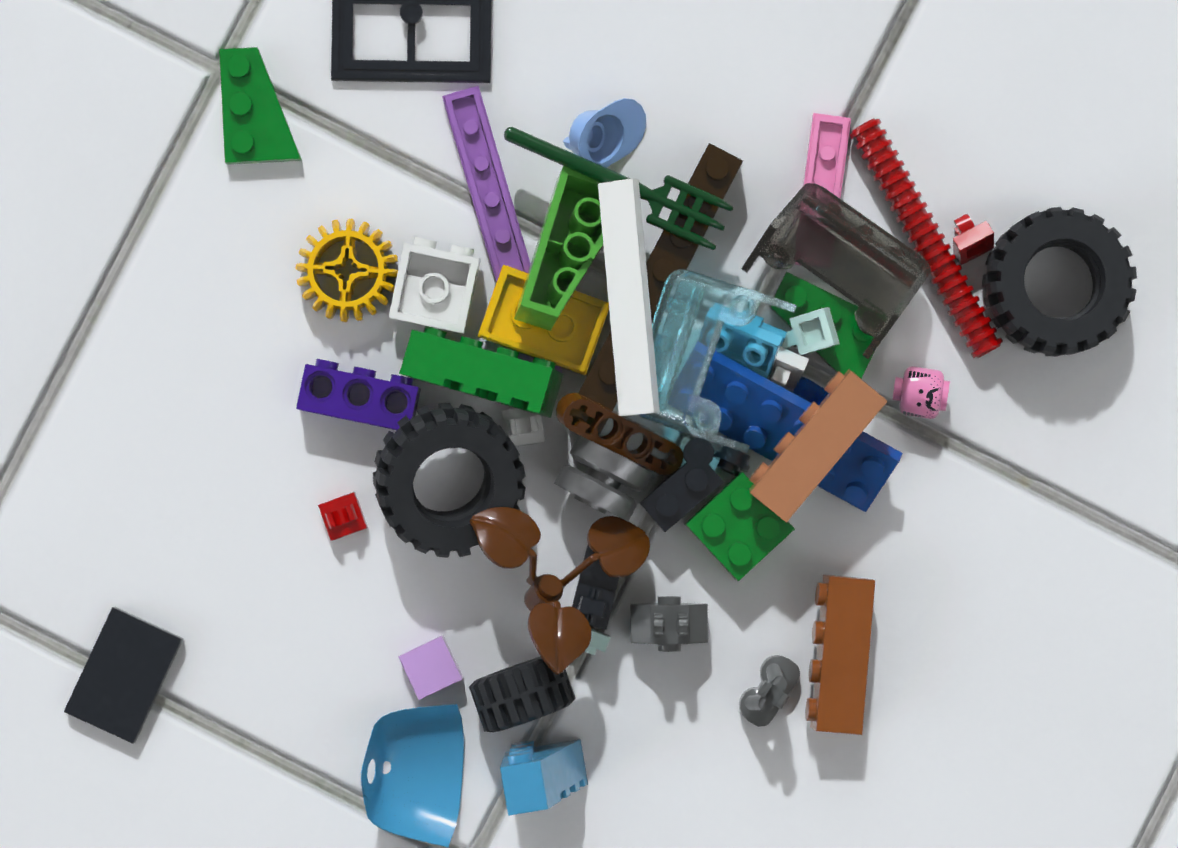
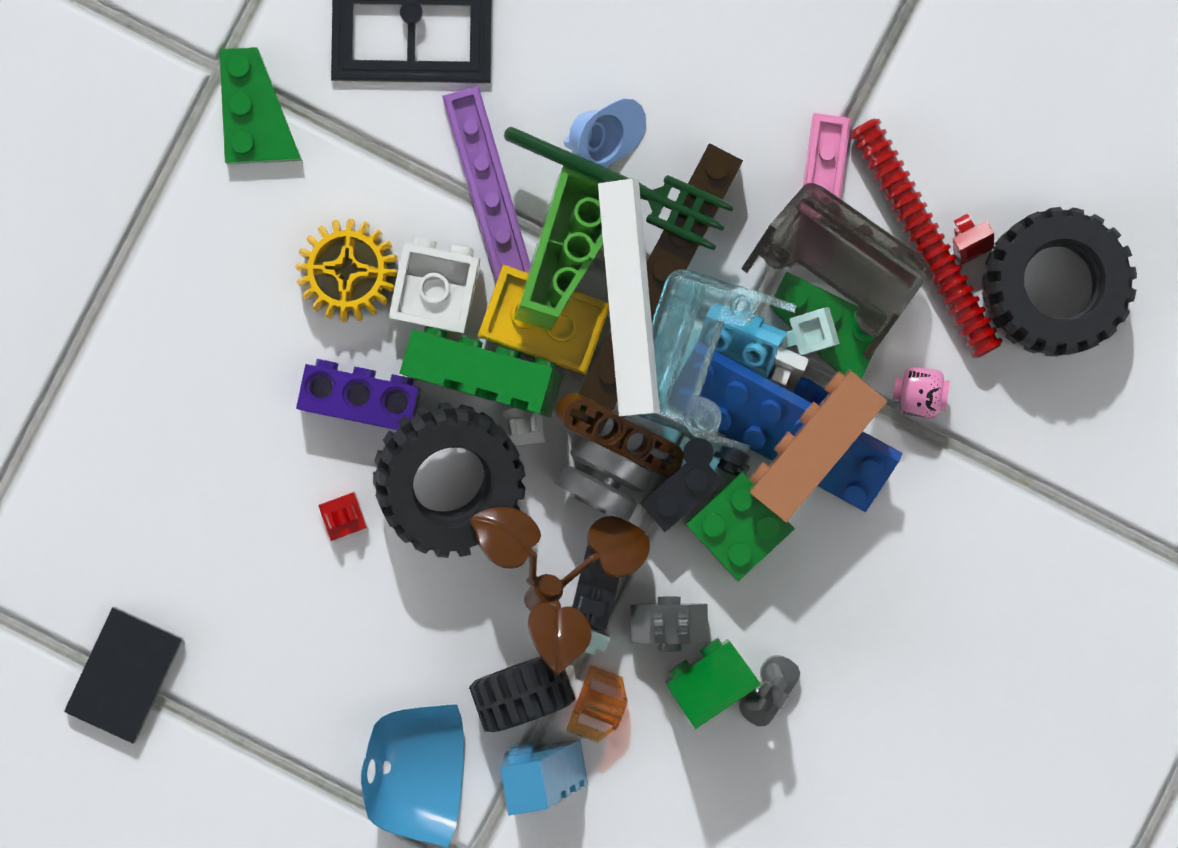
lavender piece [398,635,463,700] -> none
dark orange brick [805,575,875,735] -> none
none -> clear orange piece [565,665,628,743]
none -> green slope [665,638,761,730]

